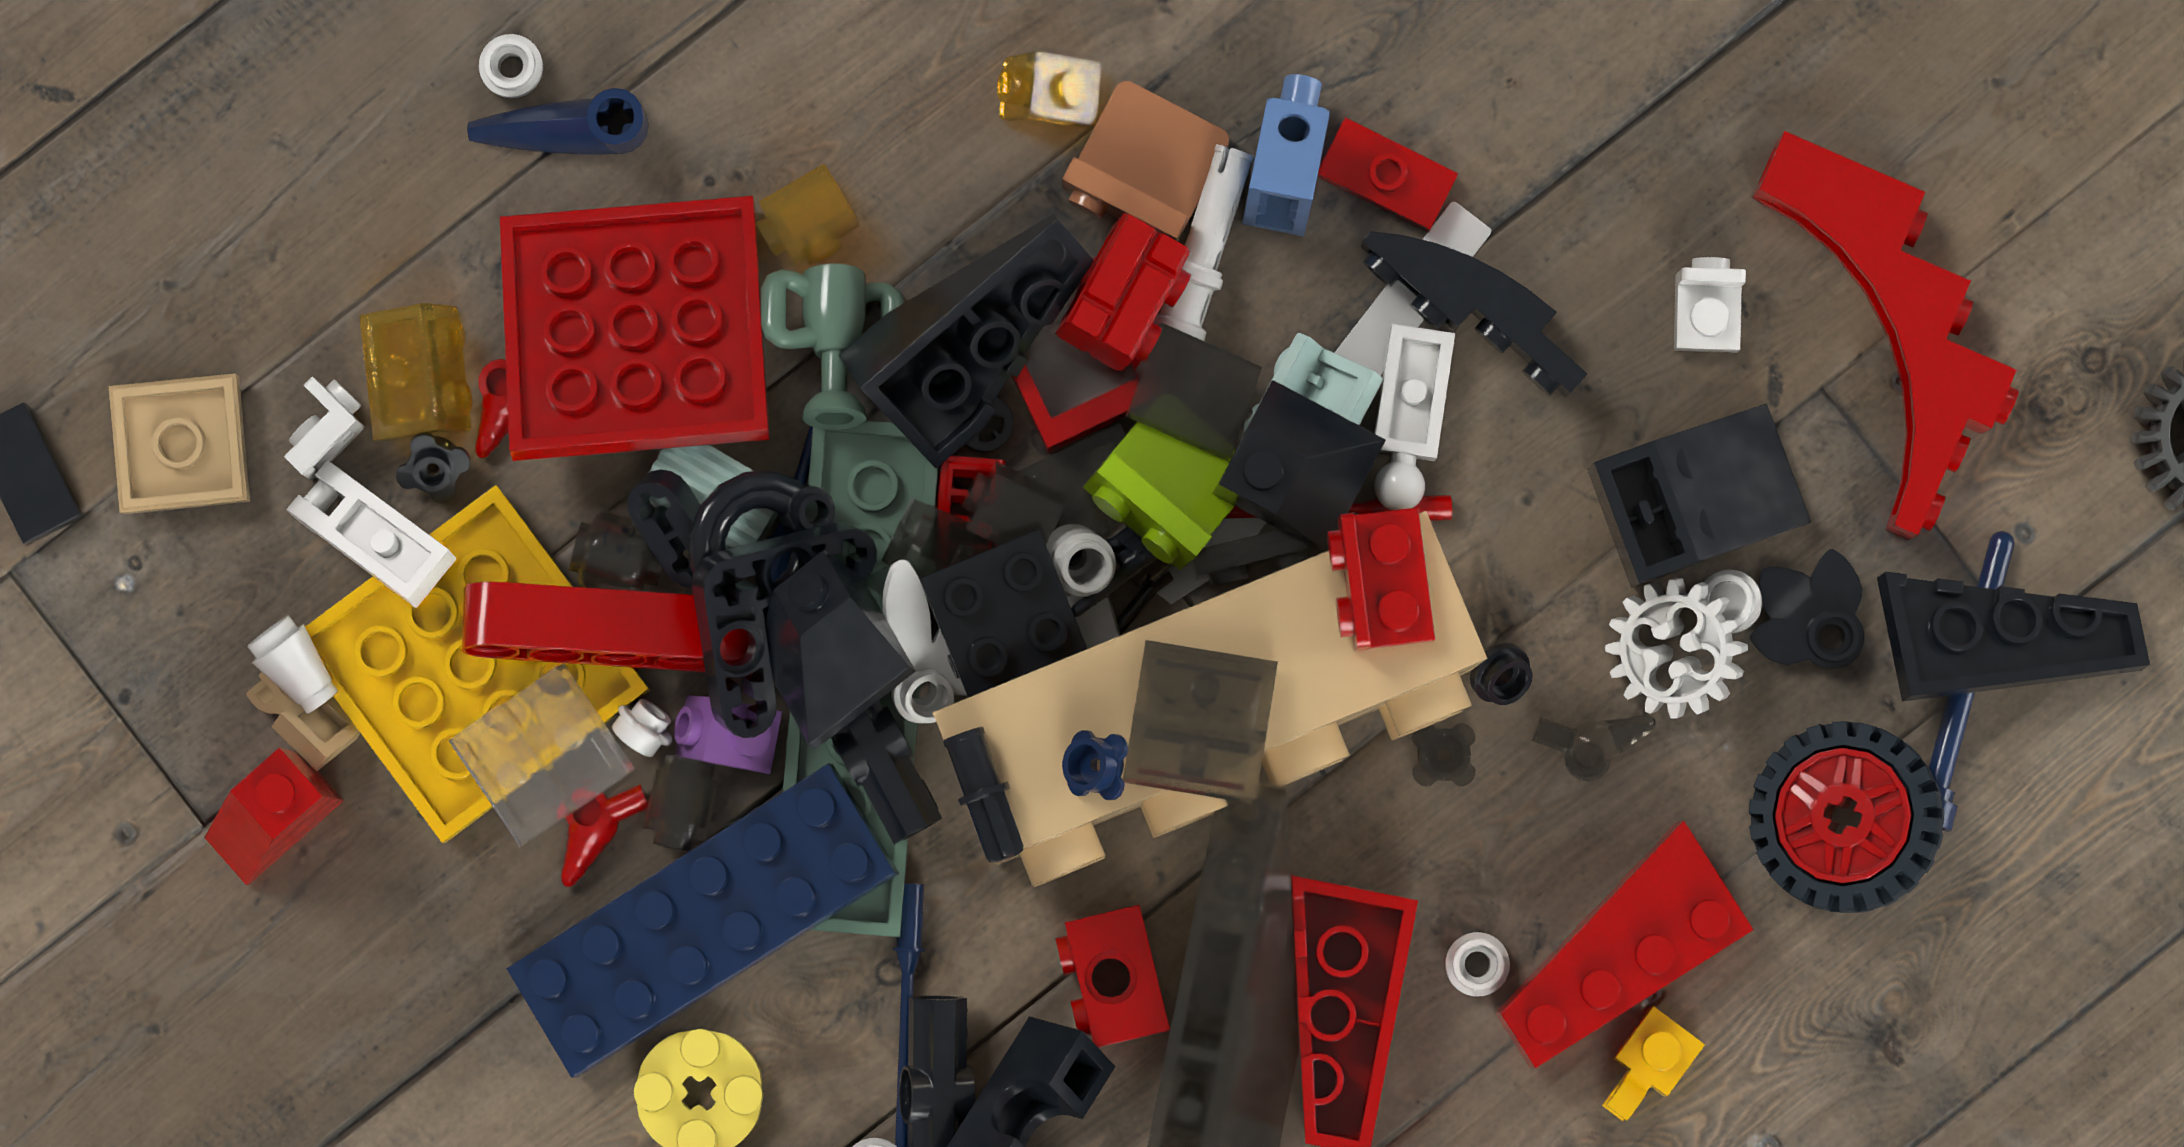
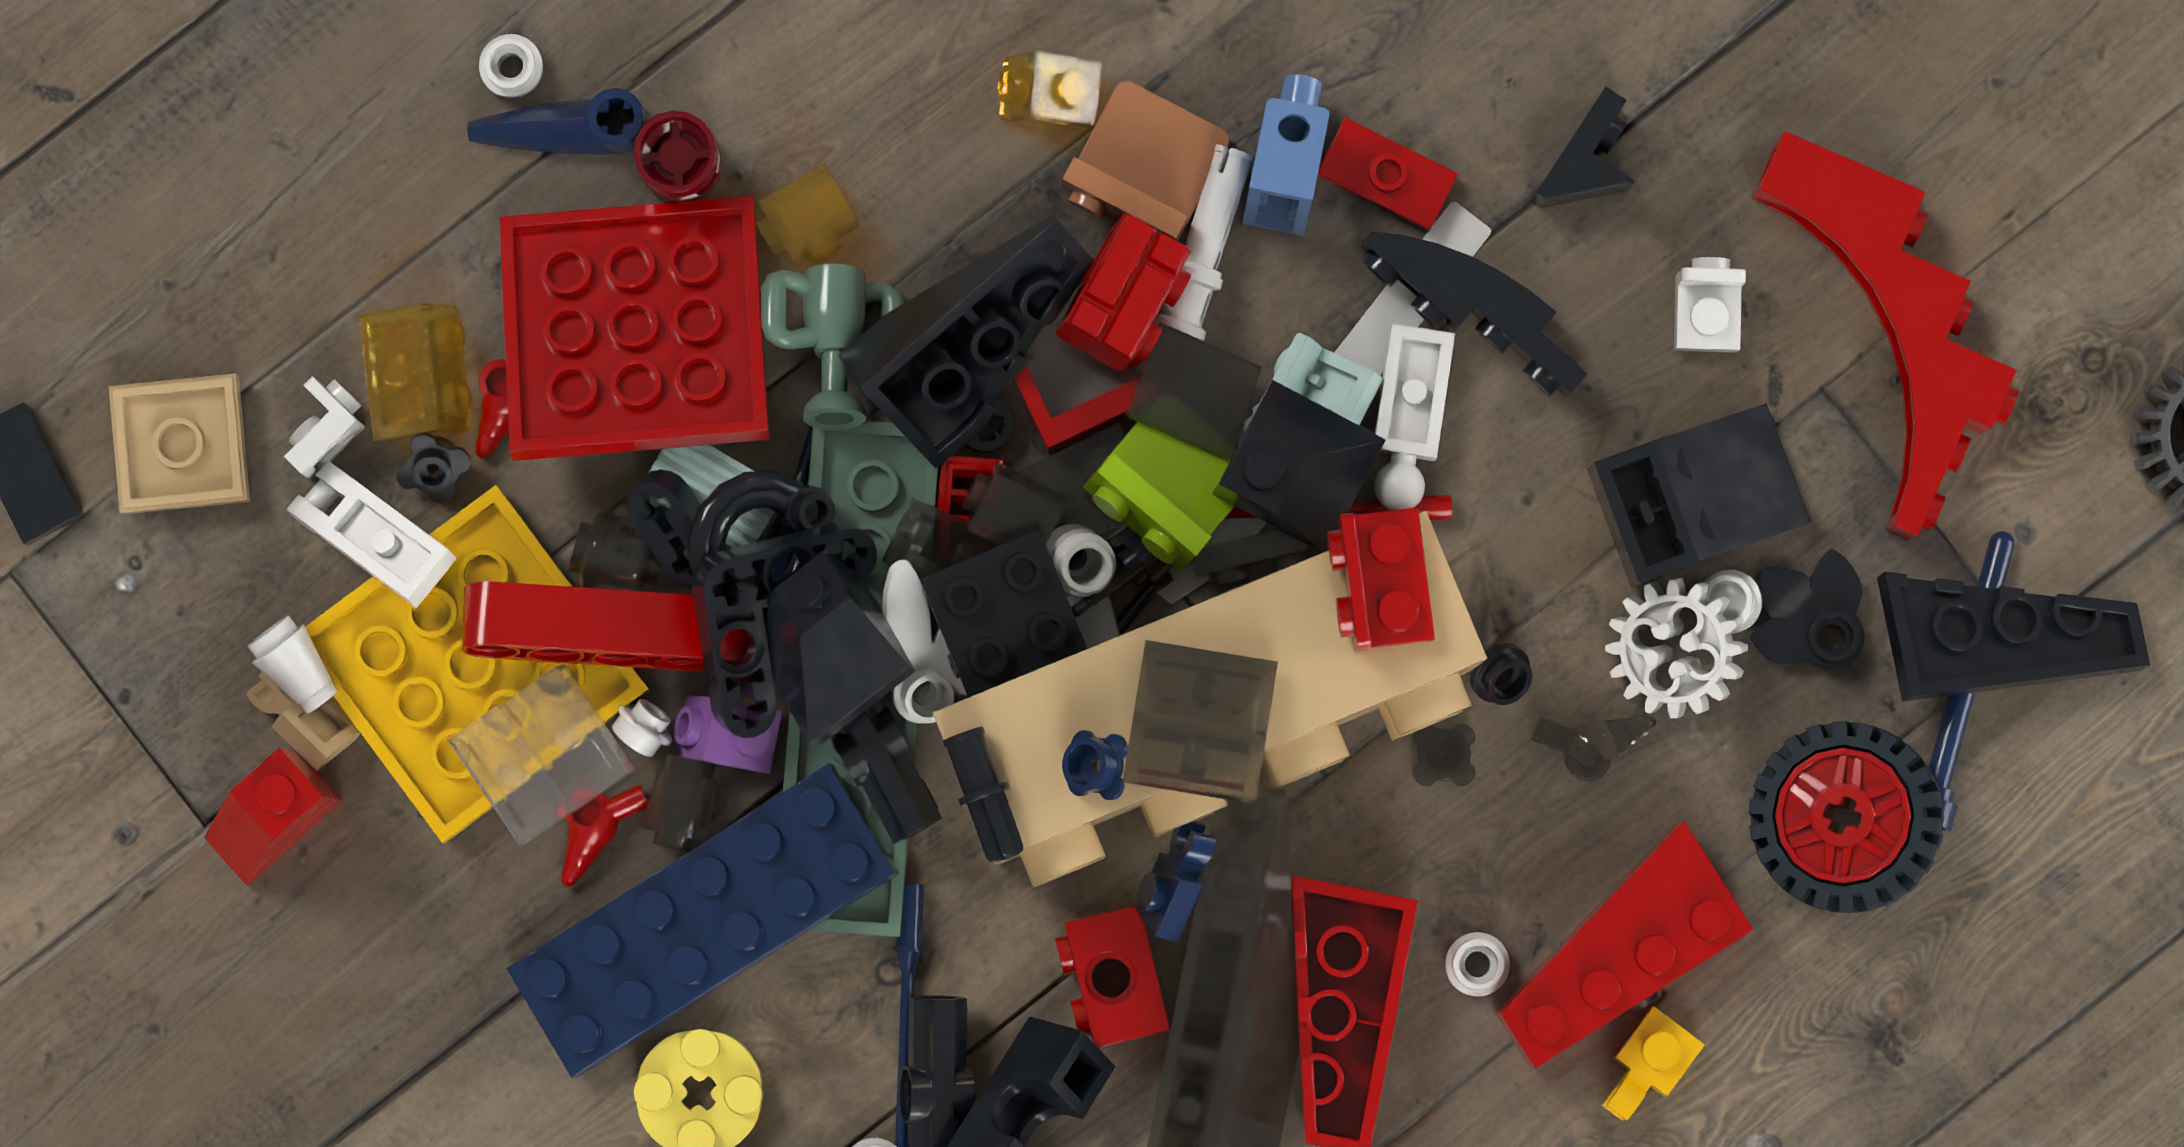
none -> dark red wheel [633,110,723,203]
none -> dark blue plate [1136,820,1216,942]
none -> black slope [1531,87,1634,208]

